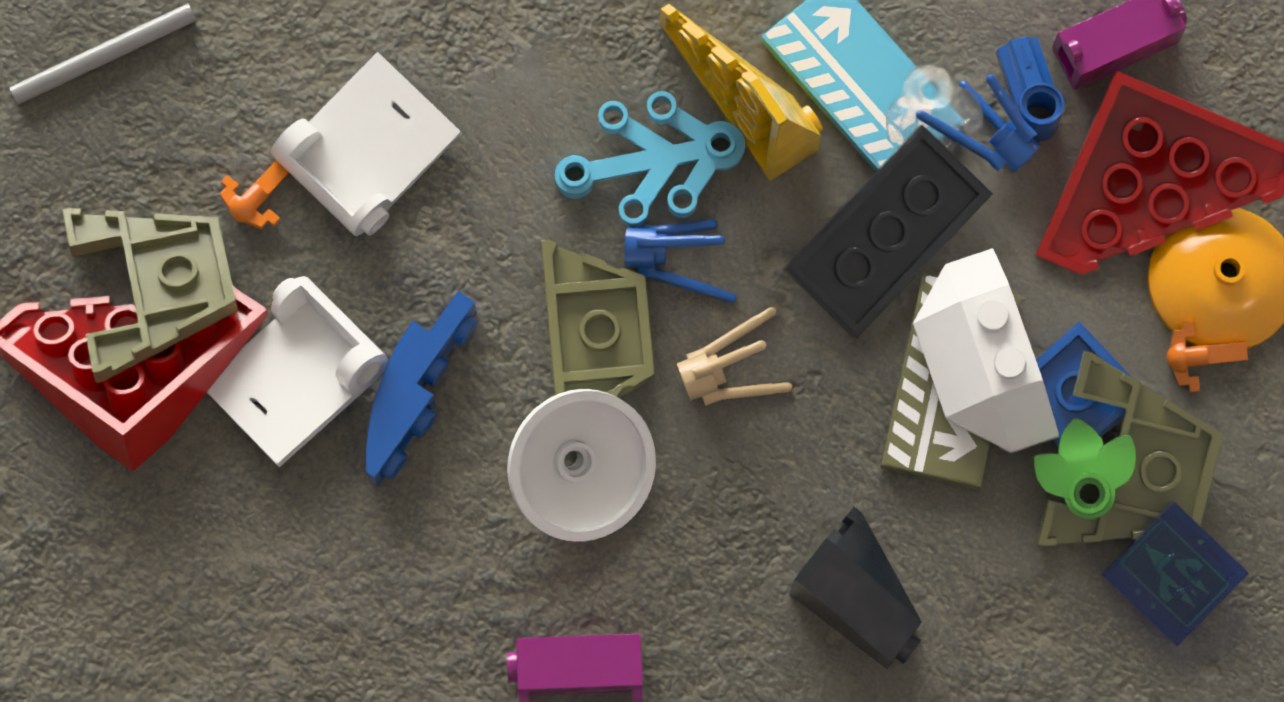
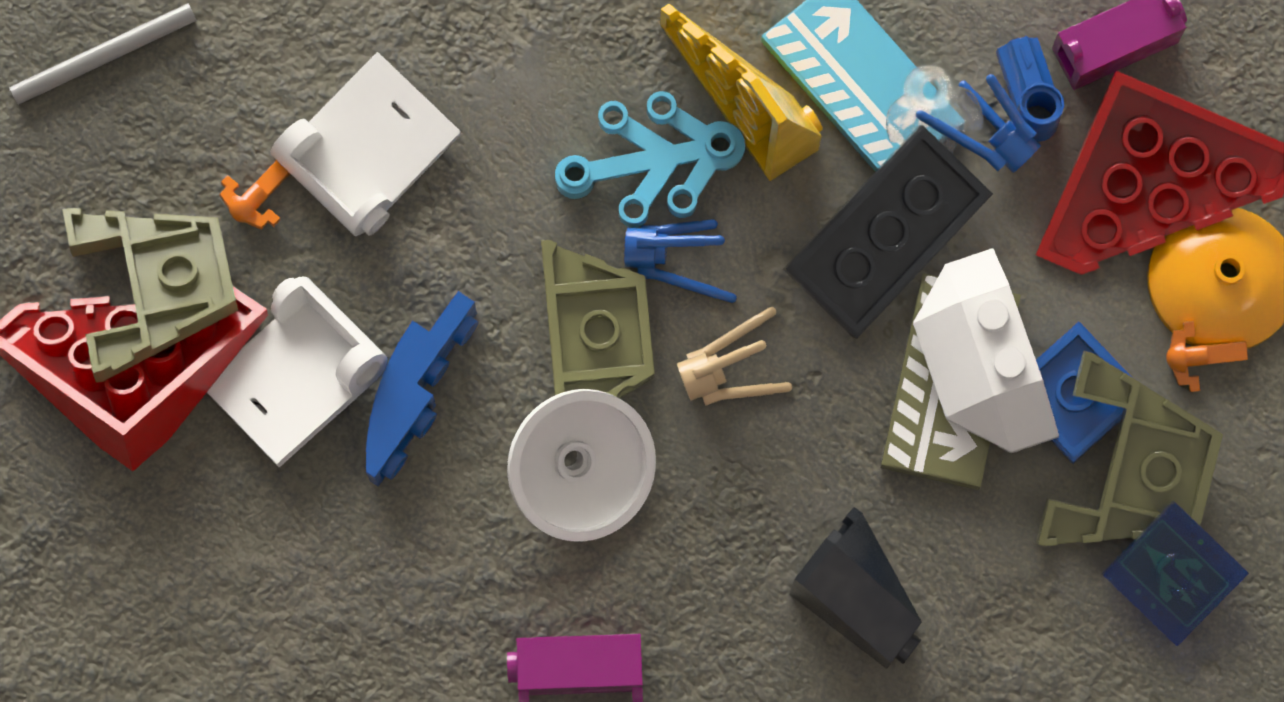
bright green plate [1034,418,1136,519] -> none

